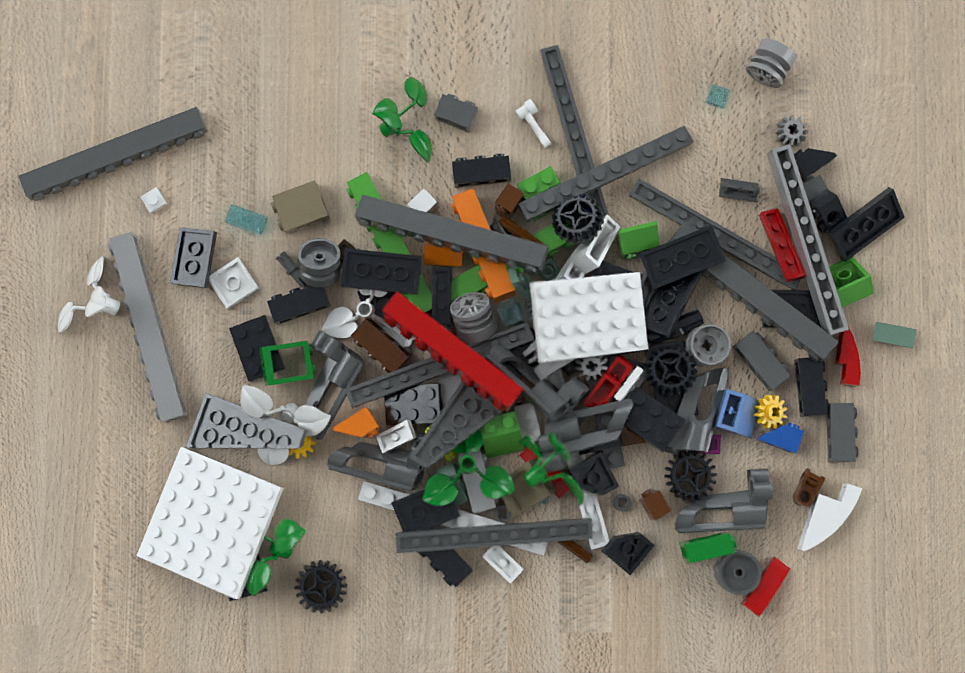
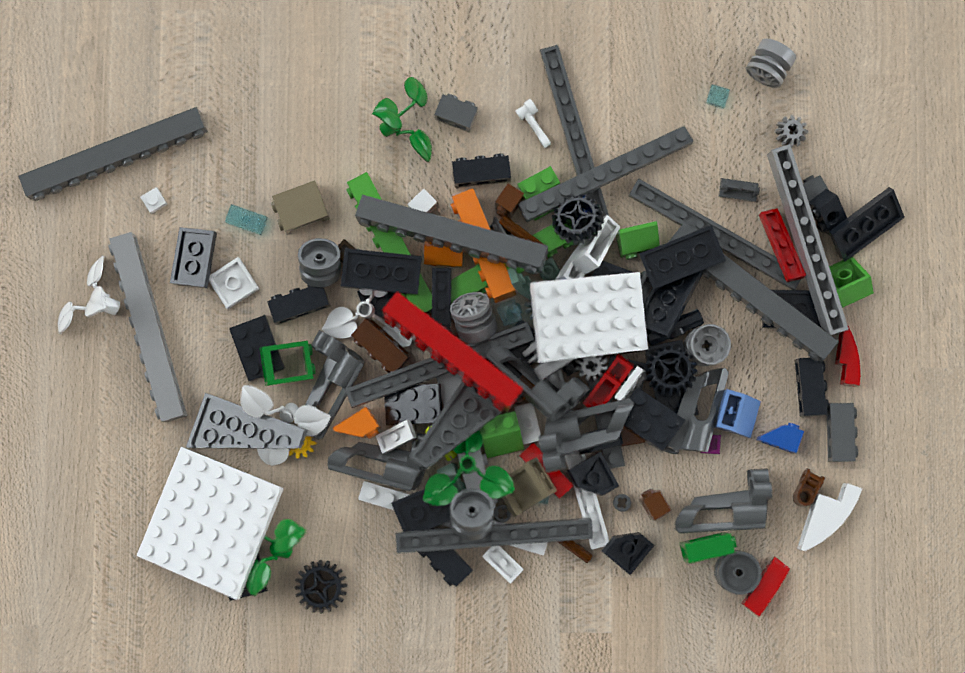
dark grey pin [276,251,306,287] -> none
green plant [518,432,584,506] -> none
black gear [664,450,717,502] -> none
dark grey brick [733,331,791,391] -> none
yellow gear [754,395,788,429] -> none
black slope [794,148,837,181] -> none
sand green slope [872,322,917,348] -> none
none -> dark grey wheel [450,488,494,540]

